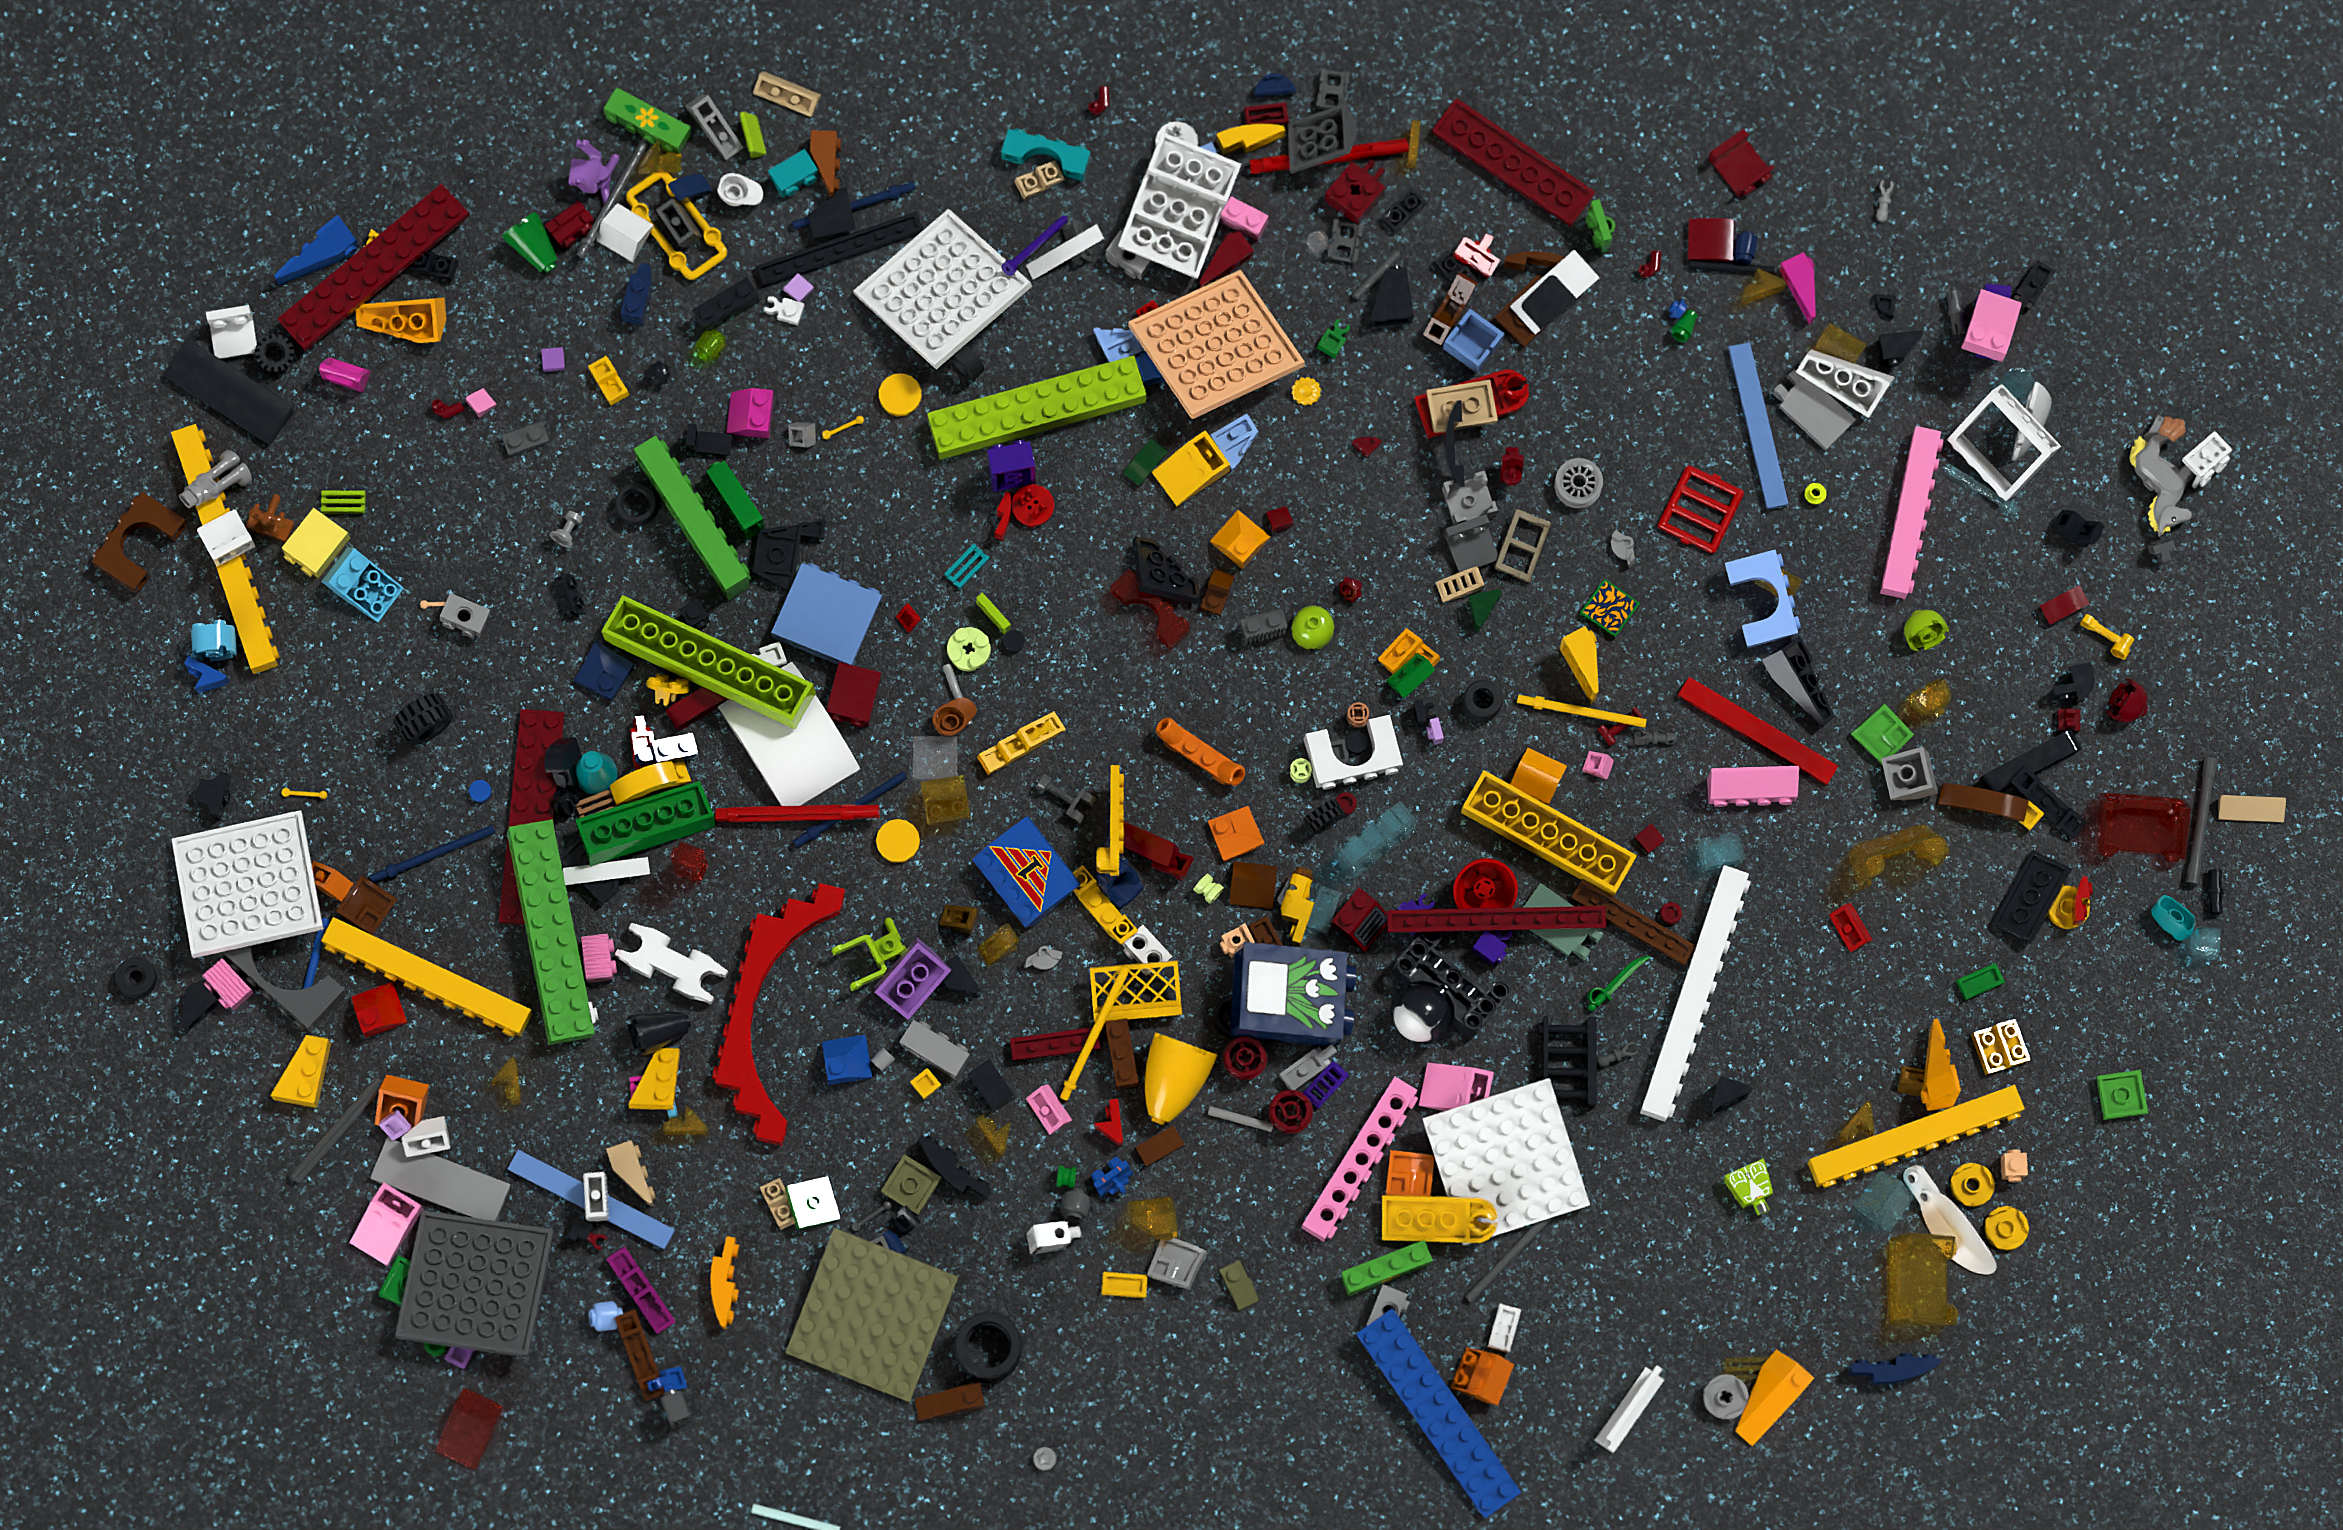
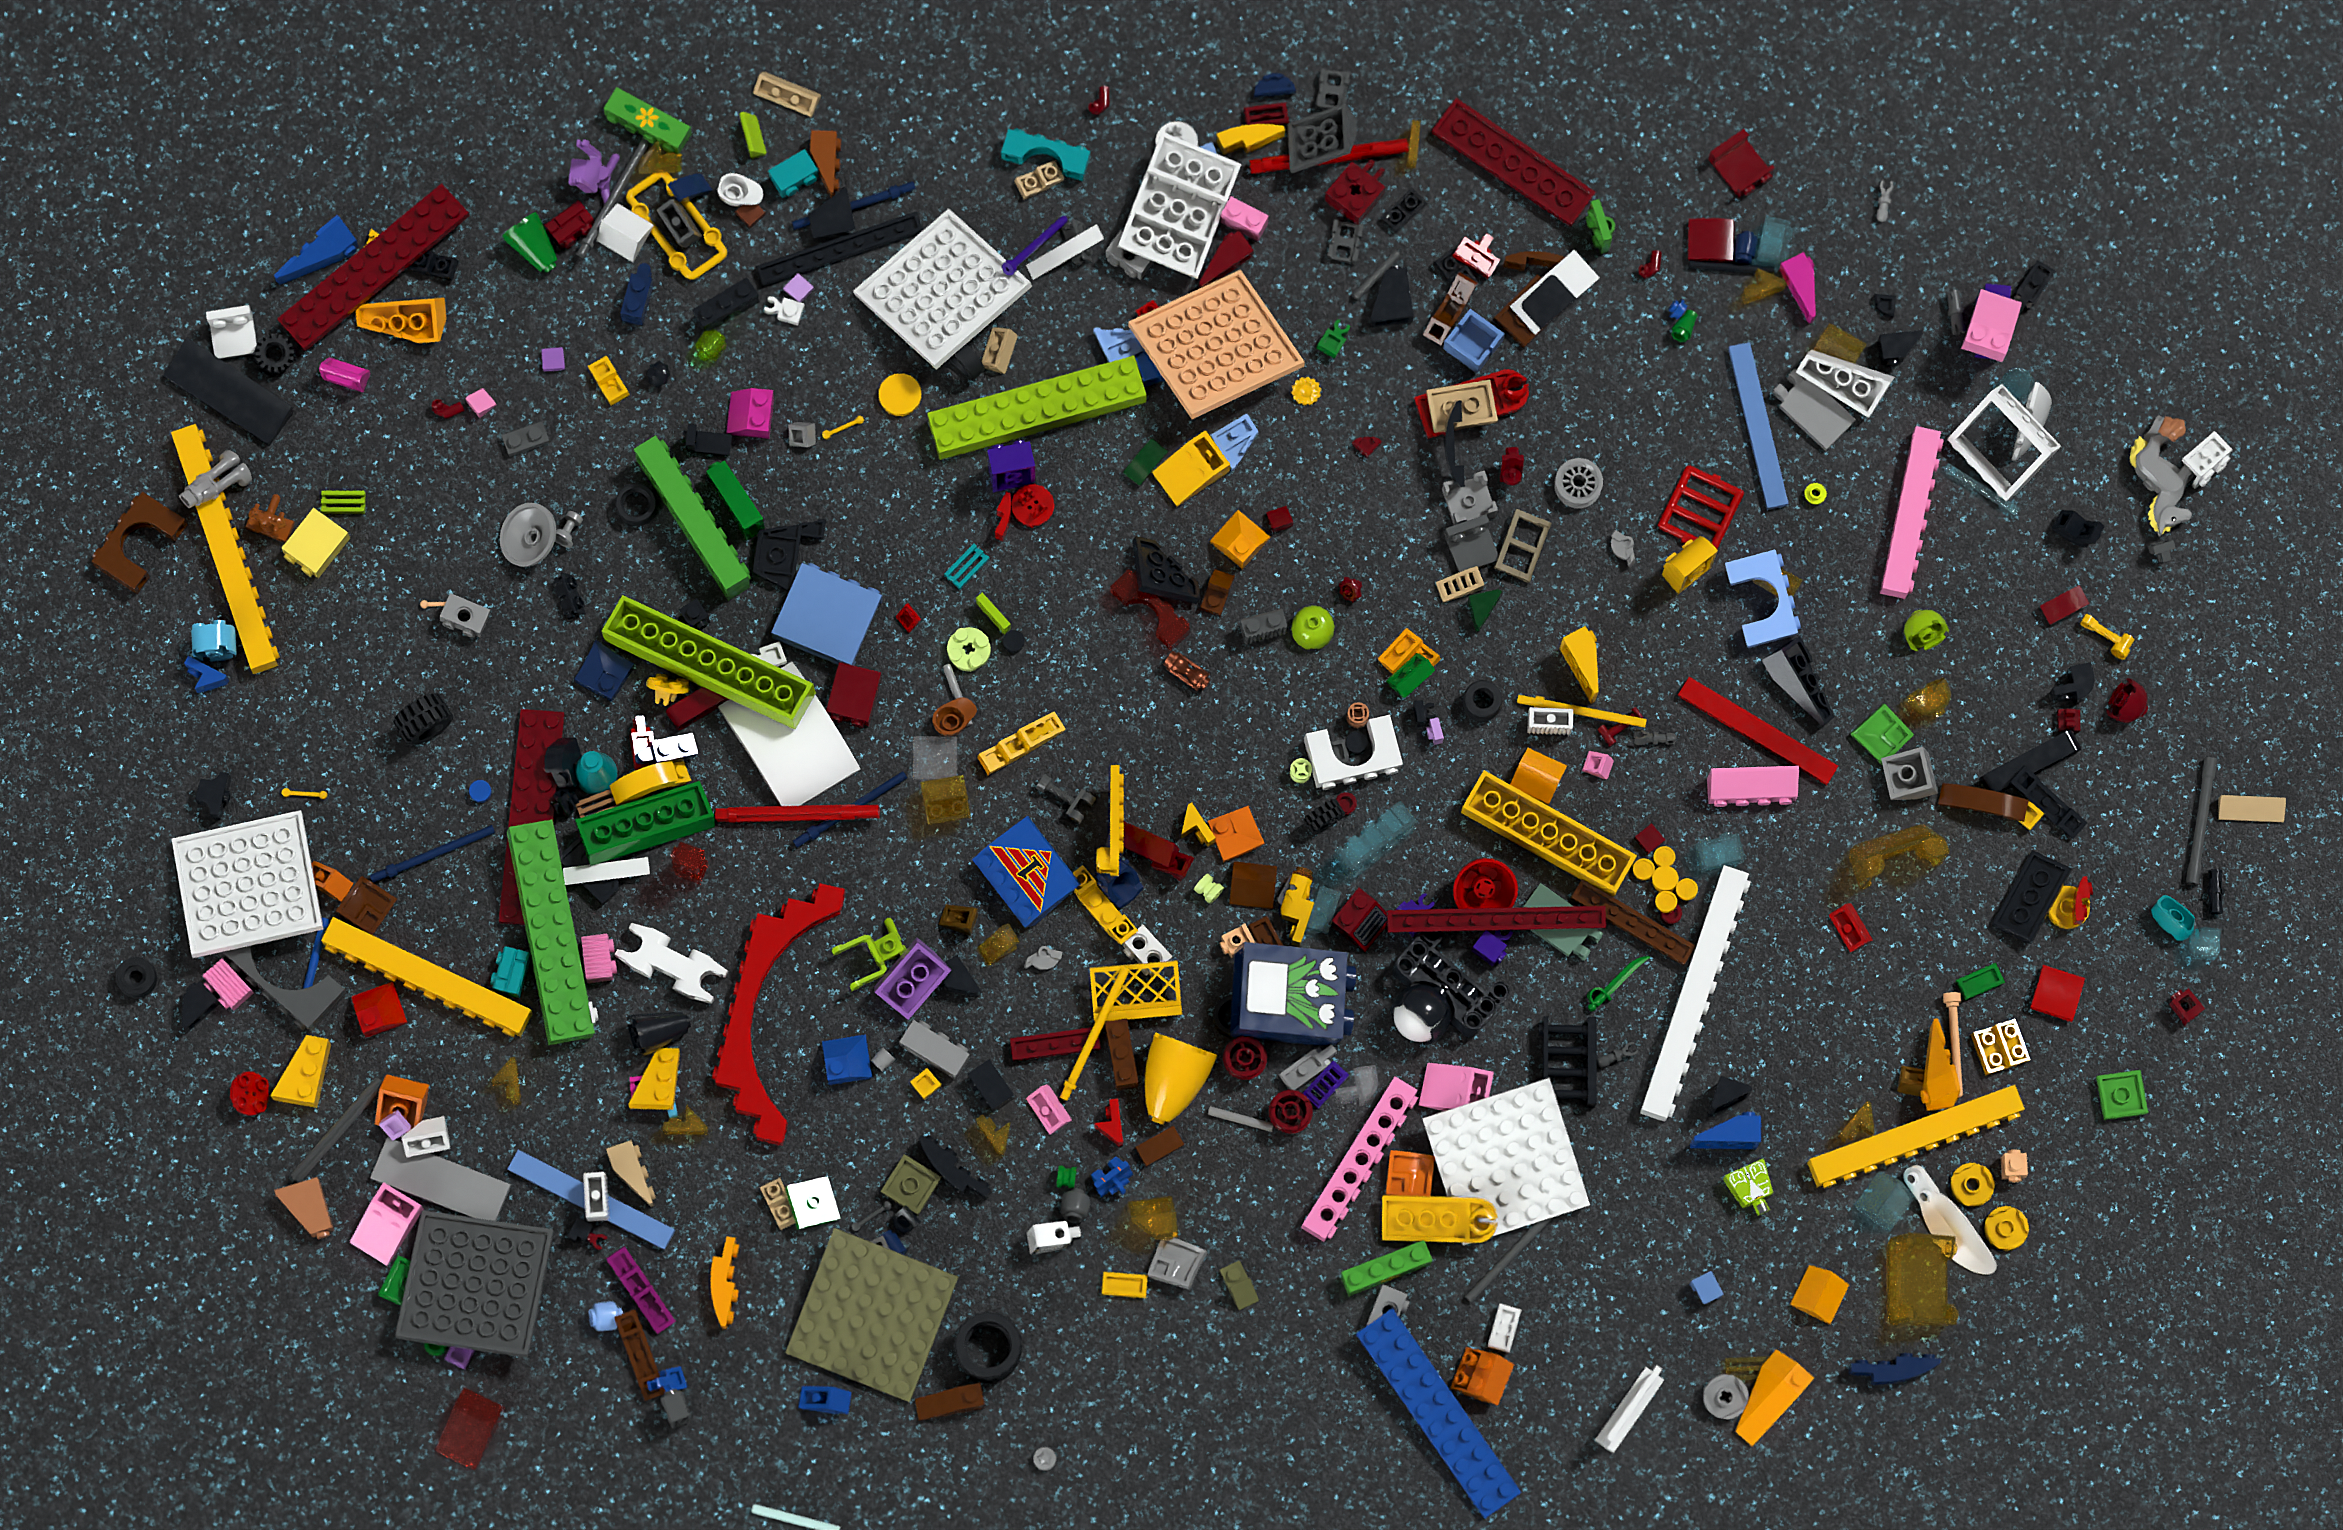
white bracket [197,510,256,567] -> none
medium azure slope [321,548,404,622] -> none
light grey slope [686,94,743,160] -> none
yellow tile [876,819,920,863] -> none
orange plate [1155,717,1245,786] -> none
clear tile [1307,231,1329,253] -> none
tile [1580,579,1640,639] -> none
clear red windscreen [2097,793,2191,862] -> none
none -> red plate [230,1072,269,1115]
none -> nougat slope [274,1177,334,1239]
none -> teal brick [490,946,531,998]
none -> light grey dish [500,503,556,567]
none -> copper tile [735,204,766,228]
none -> blue slope [798,1386,851,1414]
none -> tan slope [982,327,1017,374]
none -> copper piece [1163,651,1211,691]
none -> yellow slope [1181,802,1216,847]
none -> clear brick [1334,1065,1378,1107]
none -> white brick [1527,707,1573,736]
none -> yellow piece [1633,846,1698,913]
none -> yellow brick [1662,536,1718,594]
none -> blue slope [1690,1112,1761,1150]
none -> medium blue panel [1690,1271,1724,1304]
none -> clear light blue brick [1756,216,1793,267]
none -> light orange slope [1790,1265,1849,1325]
none -> light nougat piece [1943,992,1963,1098]
none -> red slope [2030,965,2085,1022]
none -> dark red brick [2169,988,2205,1026]

